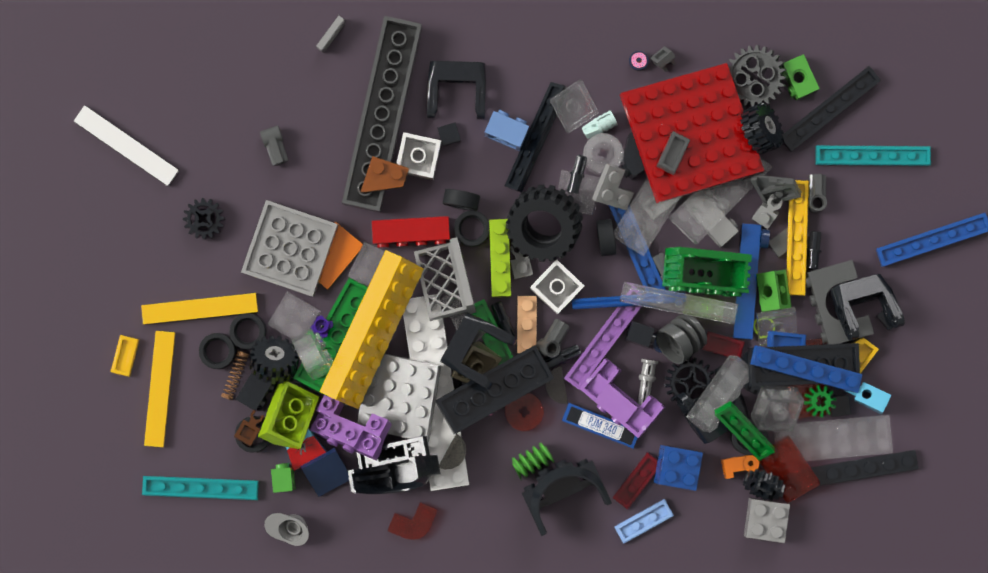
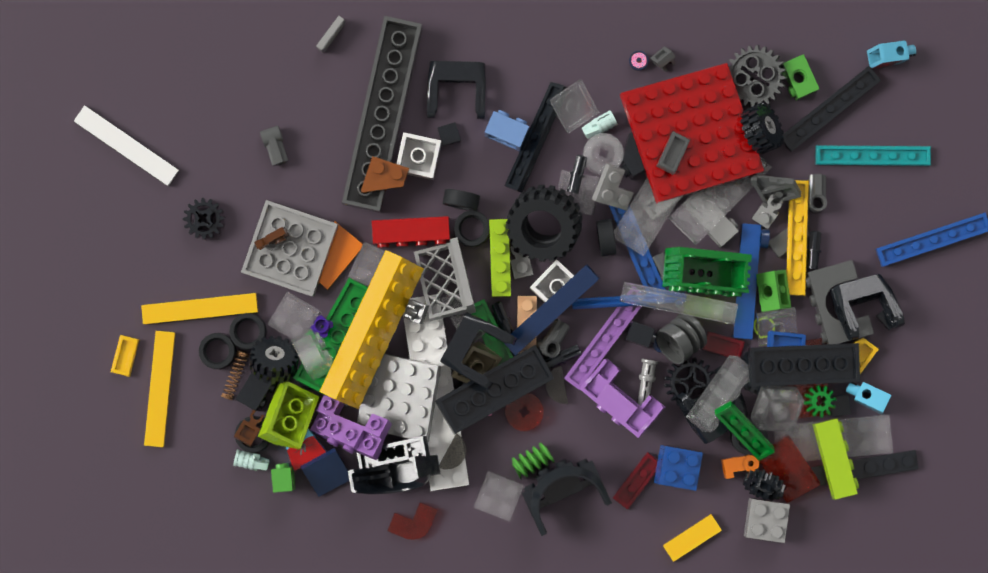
teal tile [142,476,259,500] -> none
light grey piece [264,513,309,546] -> none
tile [562,403,637,449] -> none
light blue tile [614,499,674,544] -> none
blue plate [750,346,863,393] -> none
none -> light aqua hinge [233,449,269,471]
none -> reddish brown plate [254,227,289,250]
none -> dark grey tile [404,299,429,324]
none -> clear brick [474,471,524,522]
none -> dark blue tile [504,264,600,356]
none -> yellow tile [663,514,722,562]
none -> lime brick [812,418,859,500]
none -> medium azure torso [867,41,916,69]

